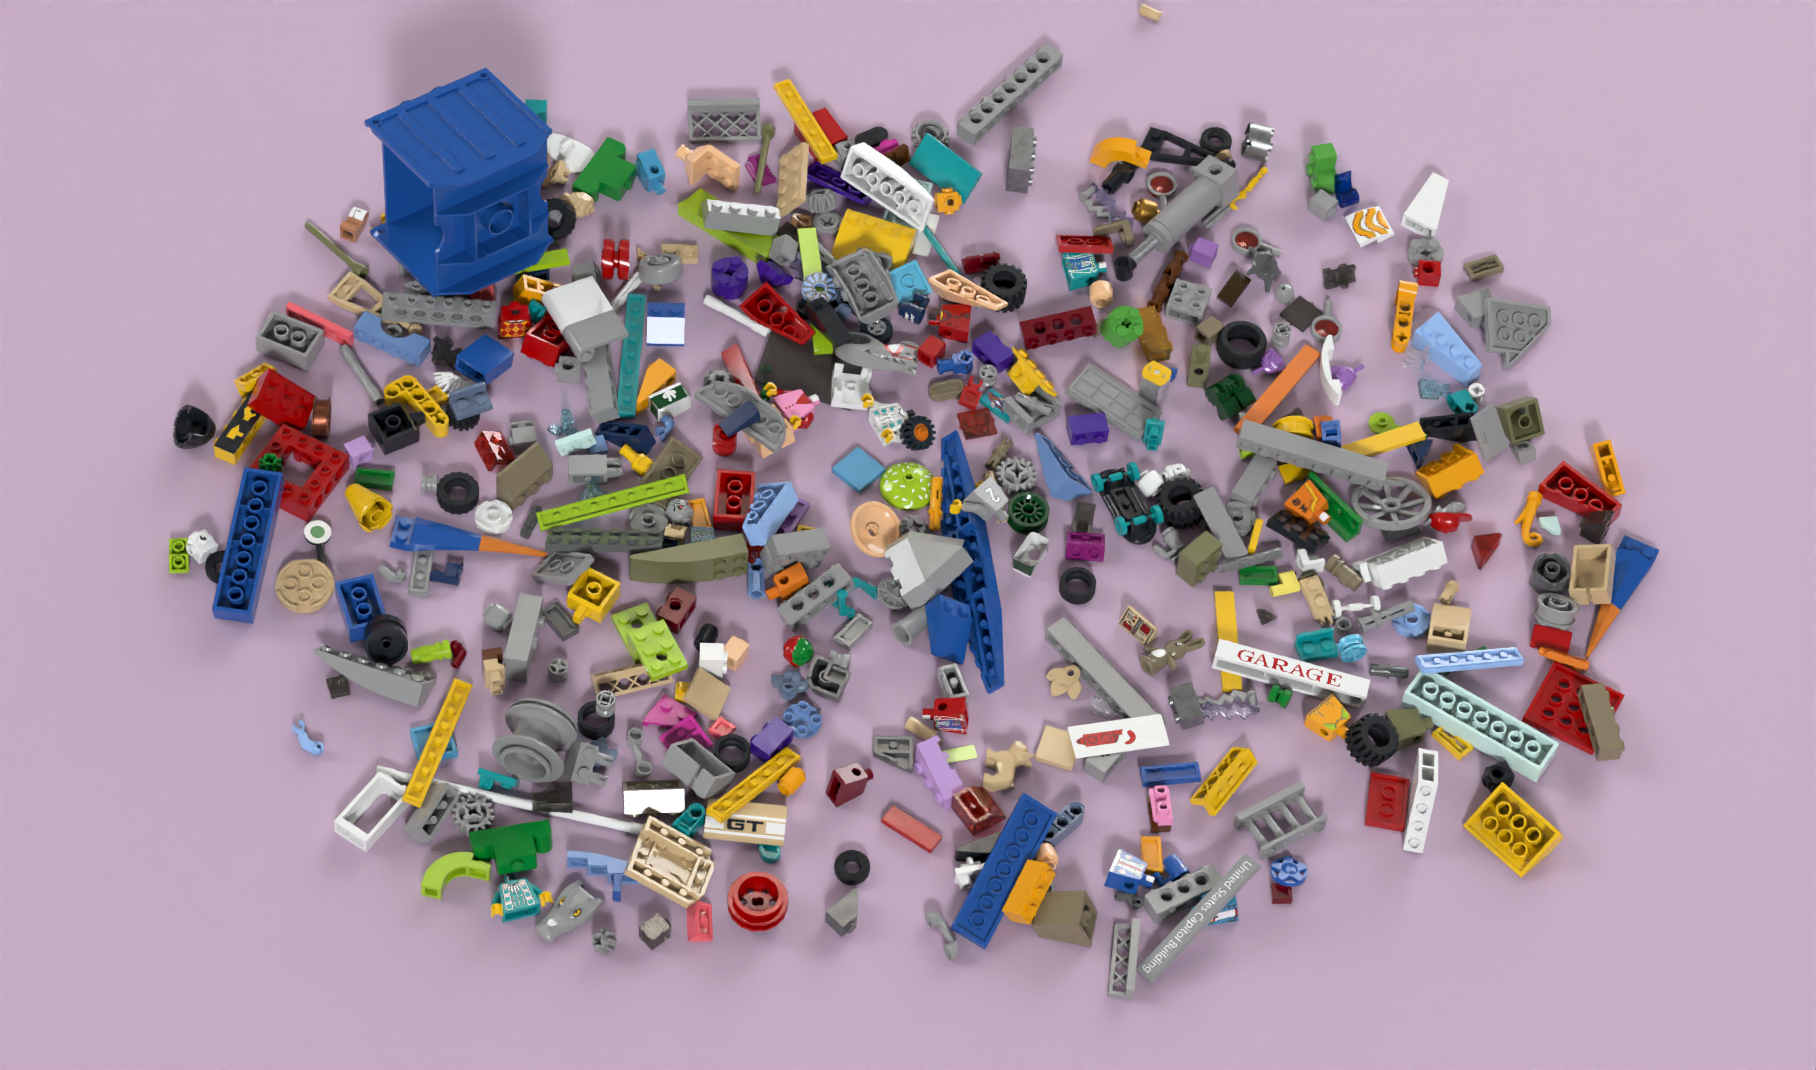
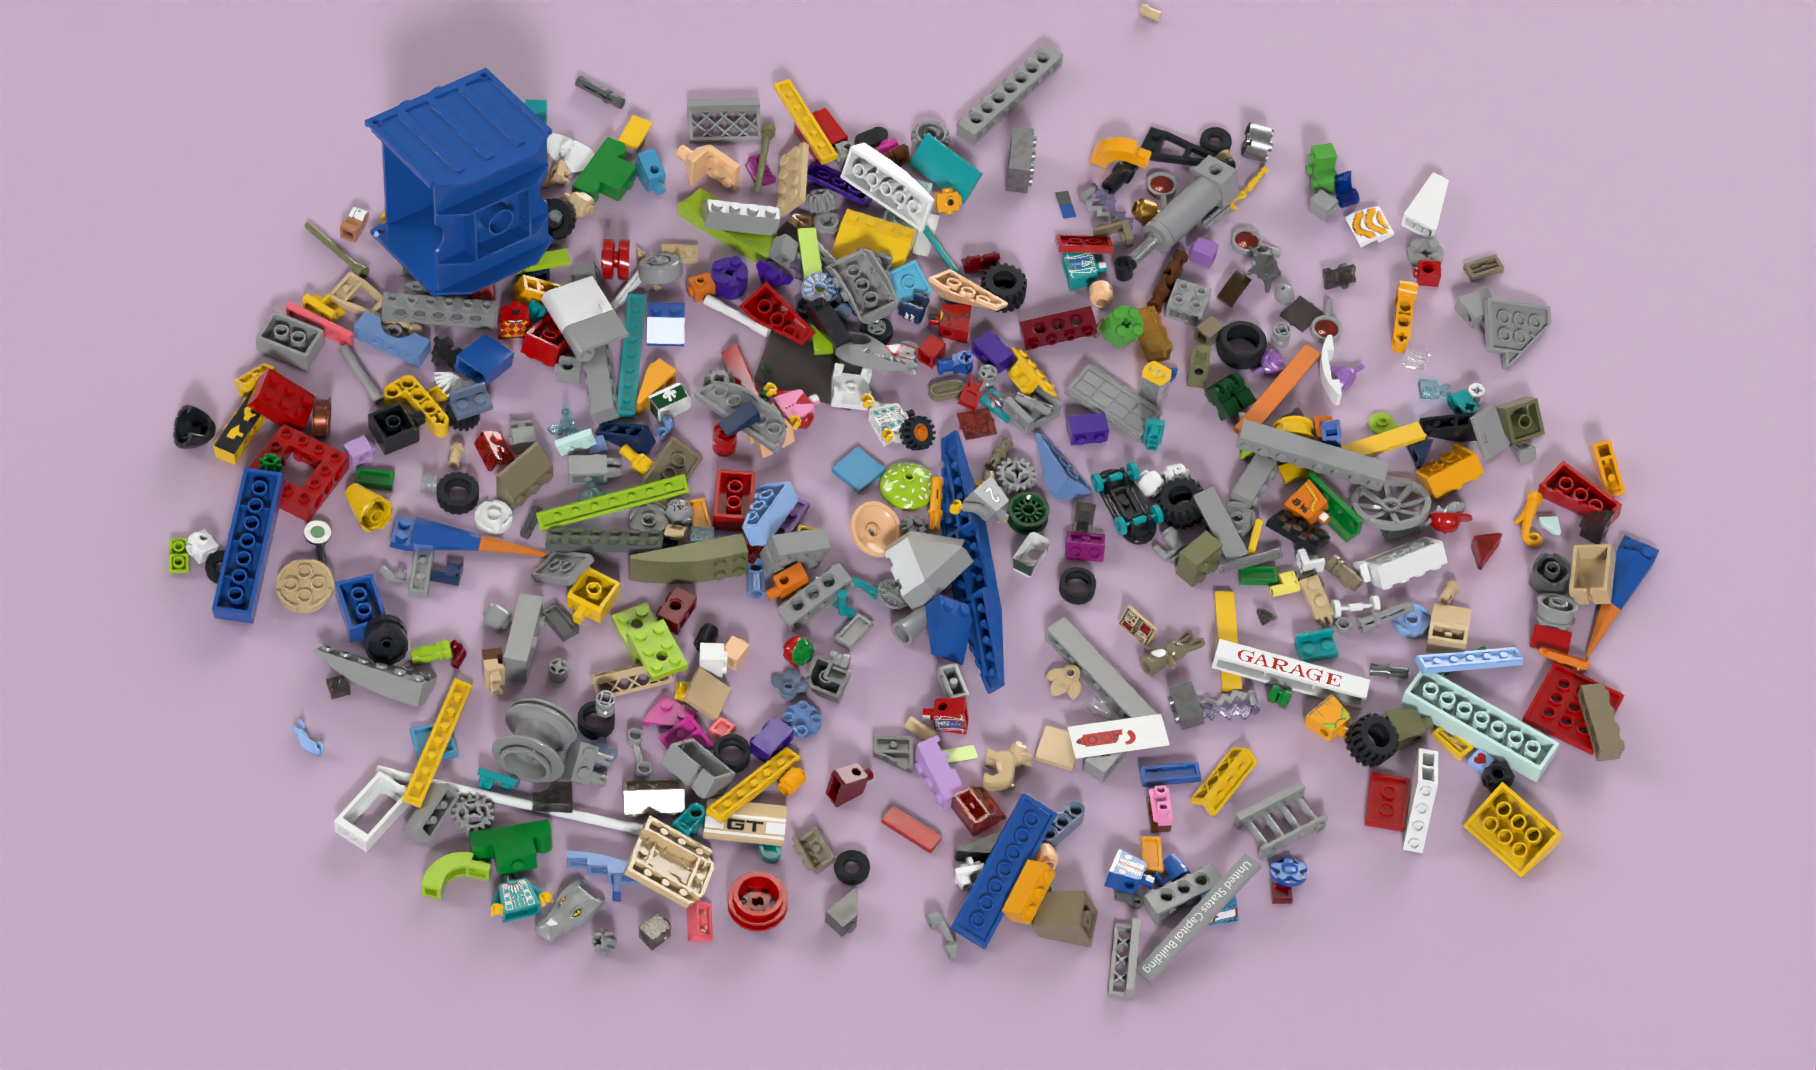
medium azure wheel [1336,634,1367,662] -> none
light blue wedge [1411,311,1482,388] -> none
none -> yellow panel [302,294,346,324]
none -> tan pin [447,443,465,468]
none -> dark grey pin [575,76,626,109]
none -> yellow panel [618,115,652,150]
none -> orange brick [686,271,716,303]
none -> dark tan bracket [792,827,837,874]
none -> sticker [1055,191,1076,219]
none -> light blue tile [1467,748,1495,775]

